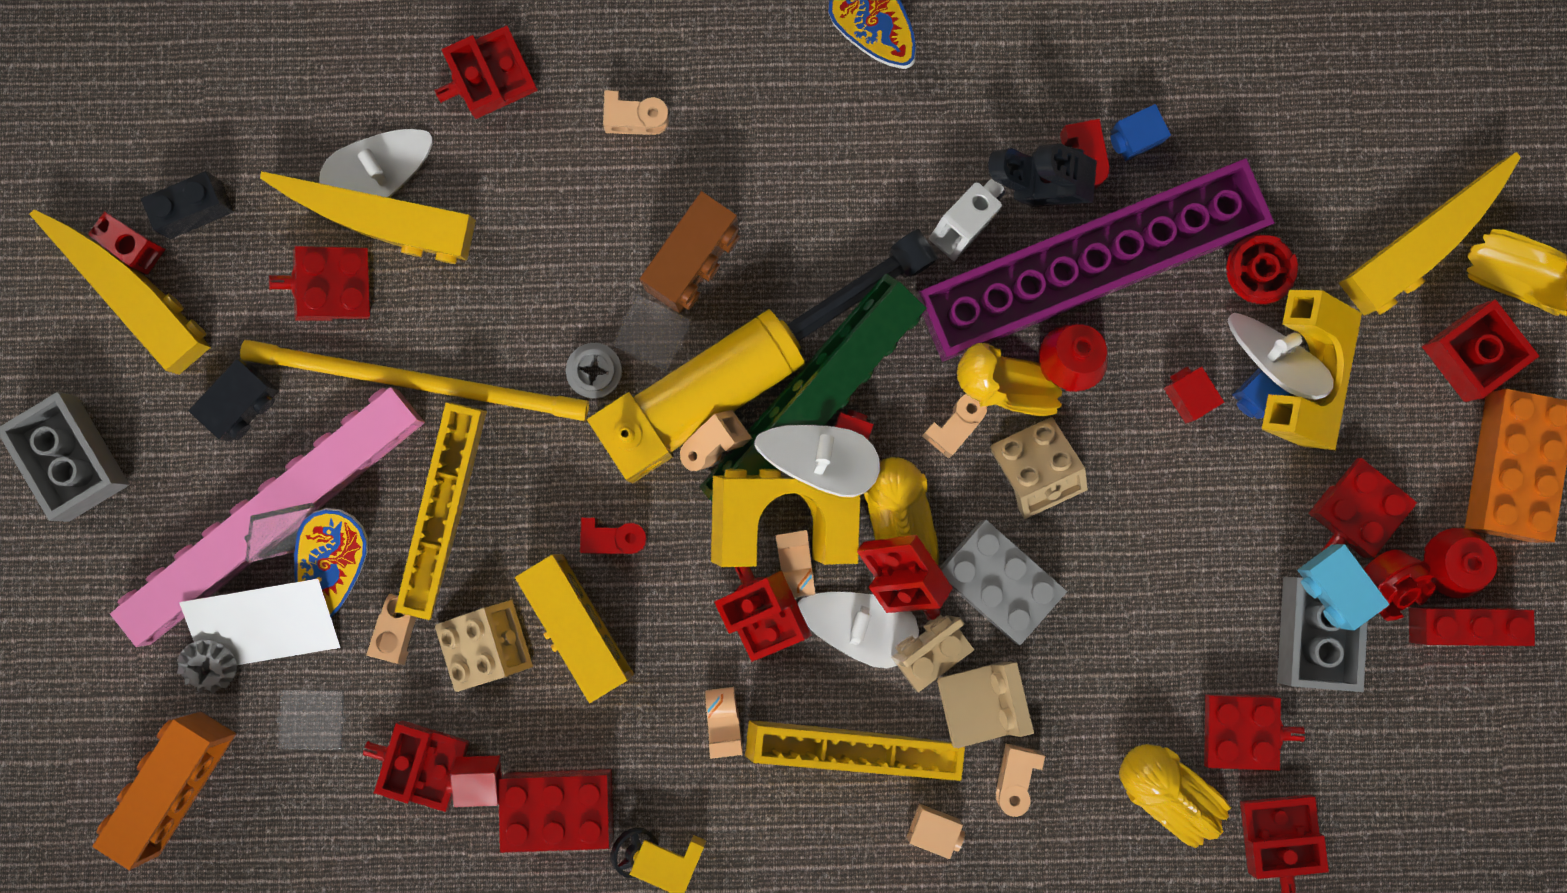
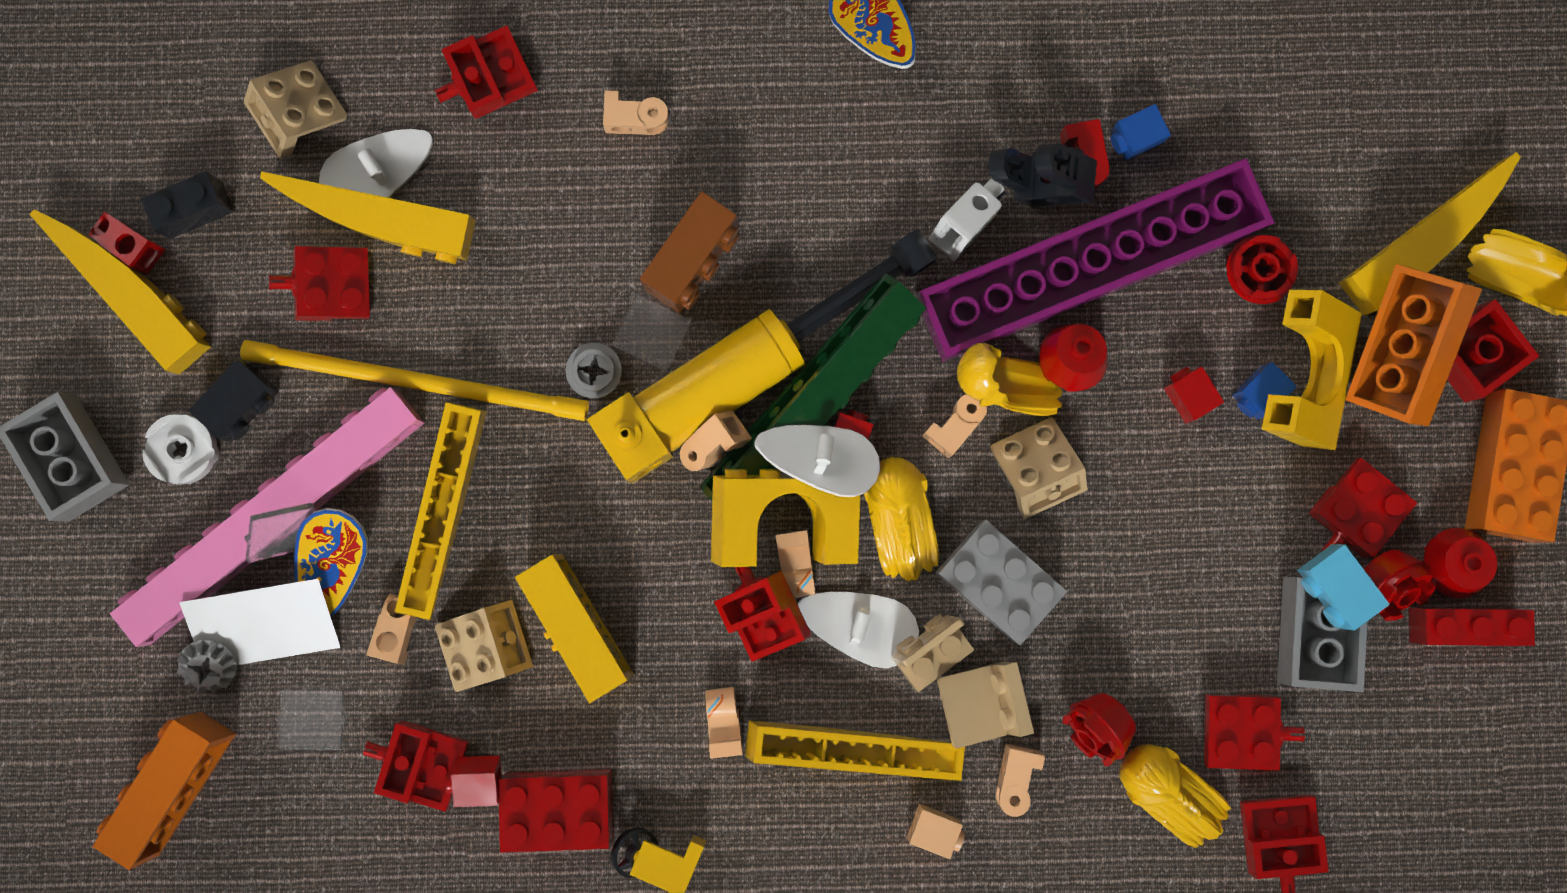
red leg [580,518,648,554] -> none
red plate [857,535,953,620] -> none
white shield [1228,313,1334,400] -> none
none -> white plate [143,414,220,485]
none -> tan bracket [244,61,347,159]
none -> red cone [1063,693,1136,766]
none -> orange brick [1345,264,1482,426]

